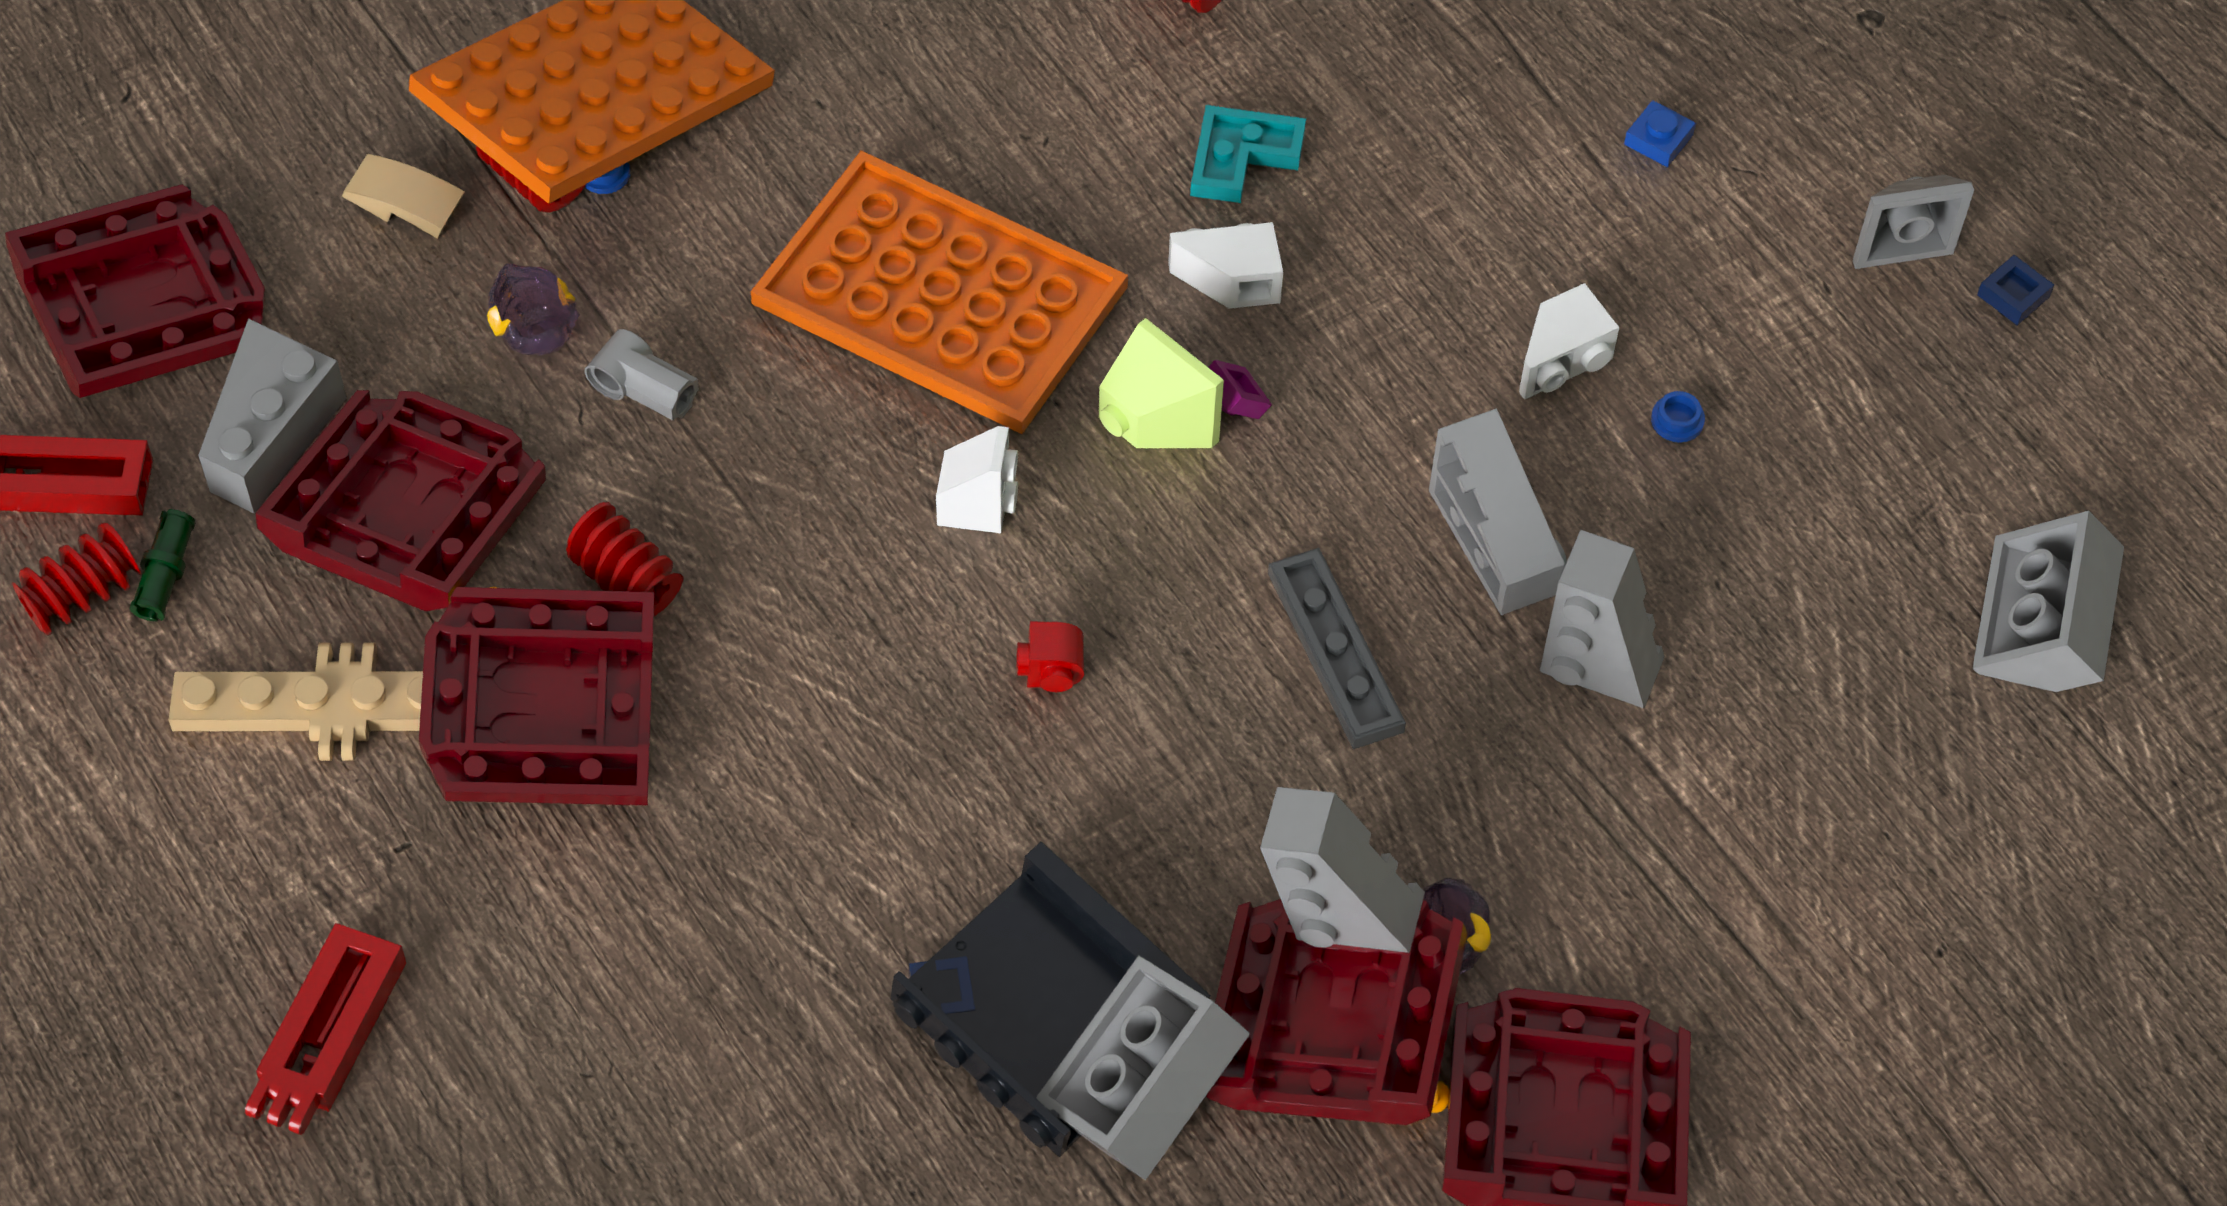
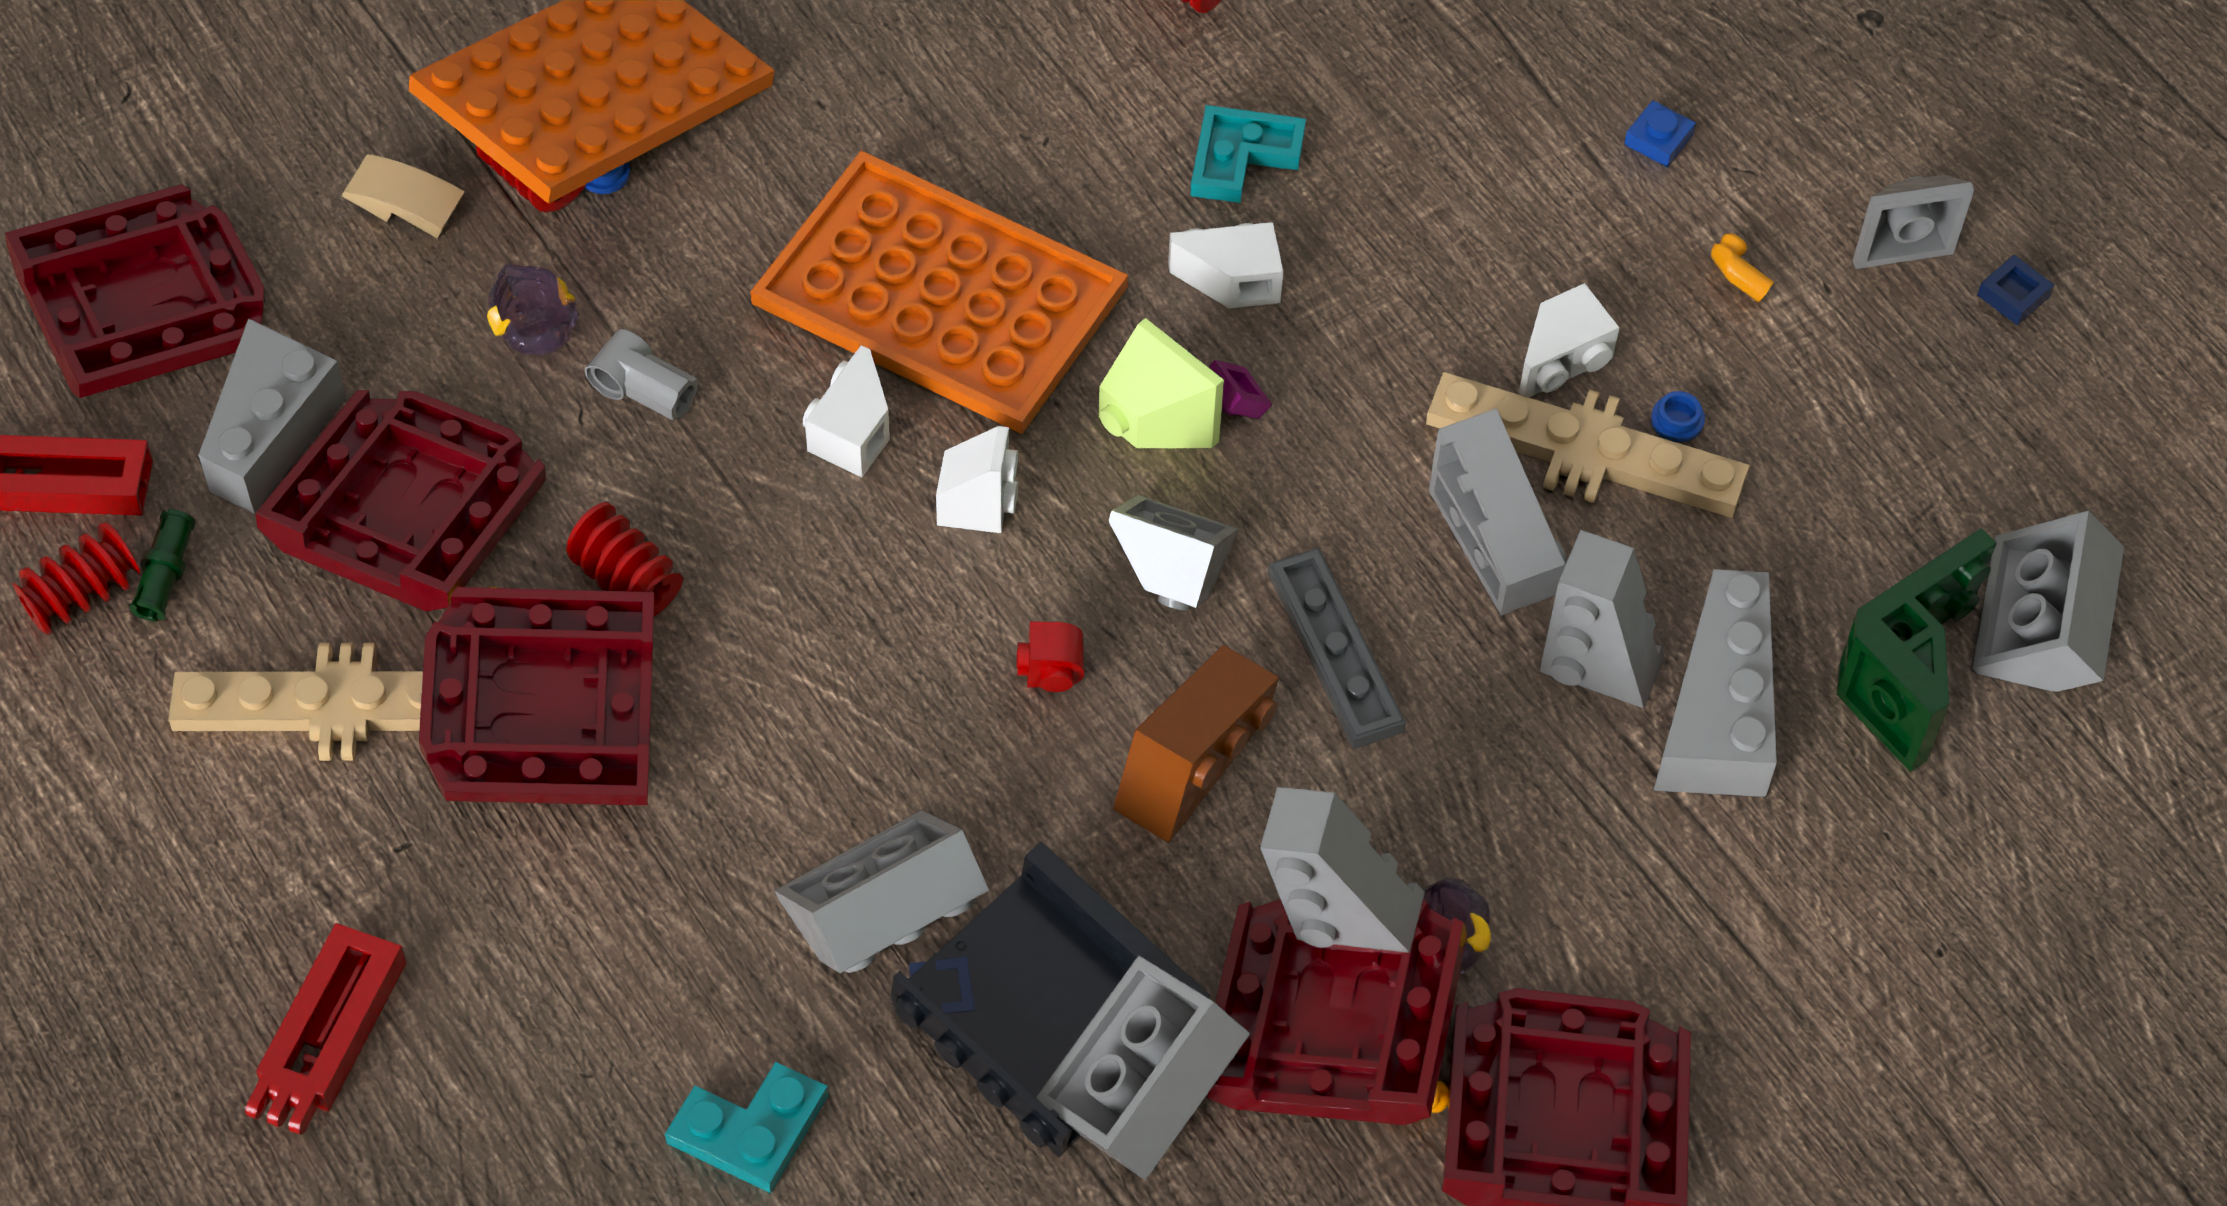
none -> teal plate [665,1062,829,1193]
none -> light grey slope [774,810,989,973]
none -> white slope [803,345,890,477]
none -> slope [1109,495,1239,610]
none -> dark orange wedge [1113,645,1279,843]
none -> tan hinge [1426,372,1750,518]
none -> light grey wedge [1654,569,1777,797]
none -> light orange arm [1711,233,1774,302]
none -> dark green bracket [1836,528,1997,772]

